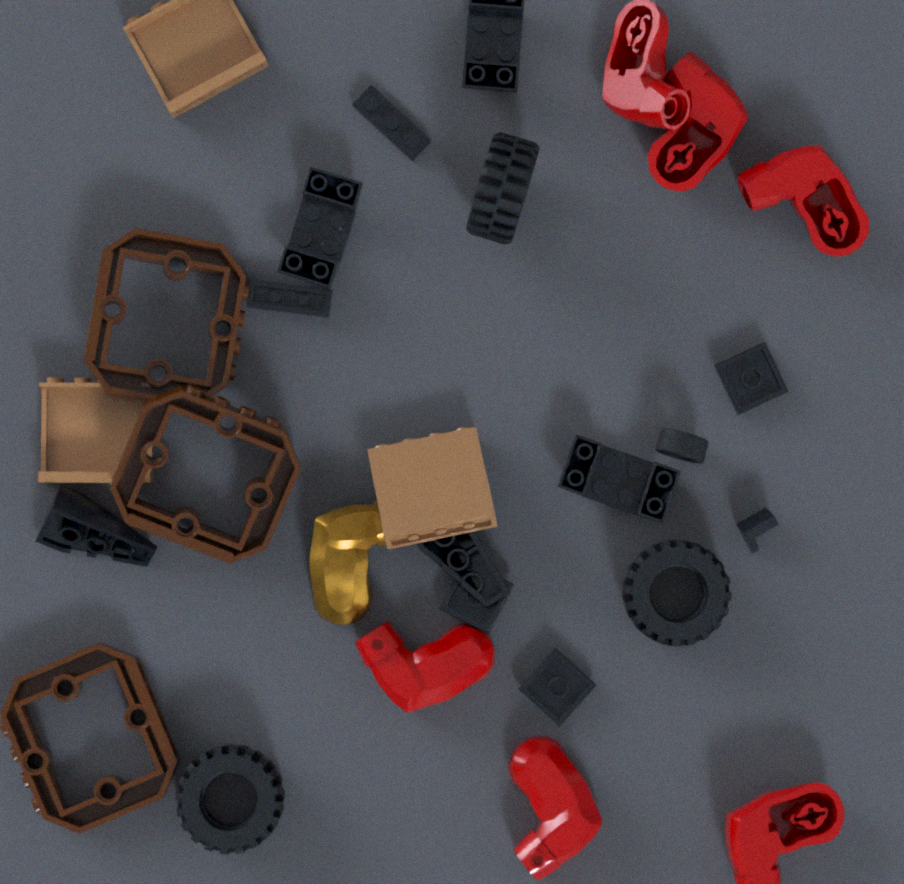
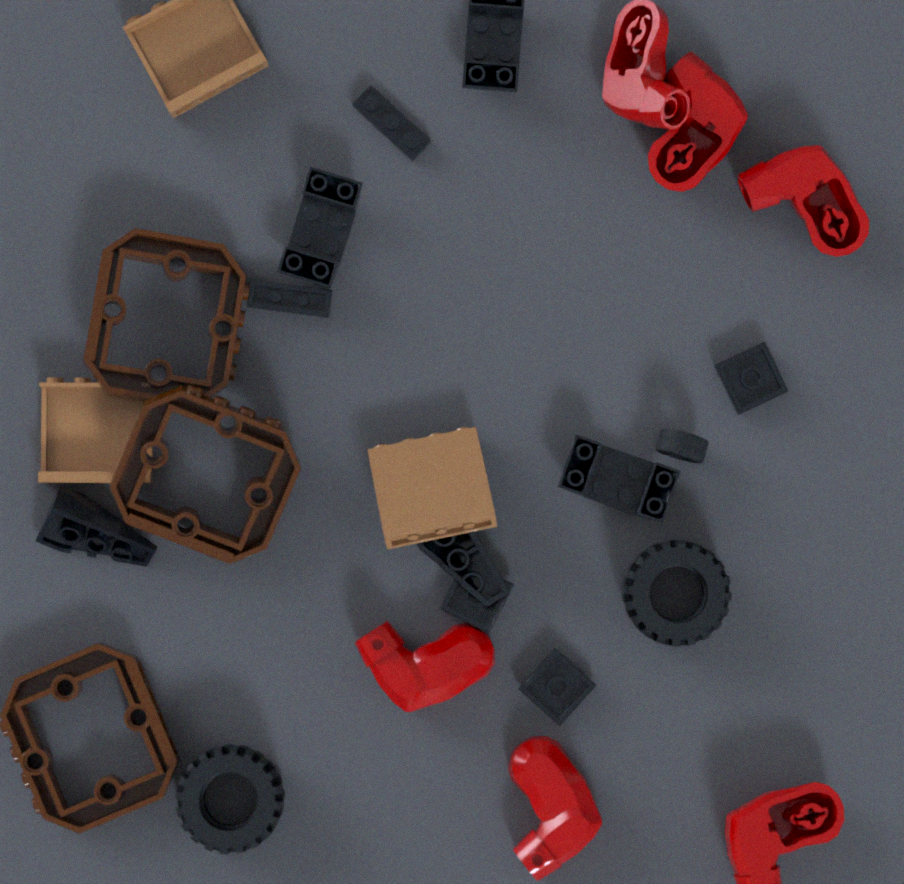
pearl gold piece [309,501,386,625] -> none
black tyre [466,132,540,245] -> none
black tile [736,508,779,554] -> none

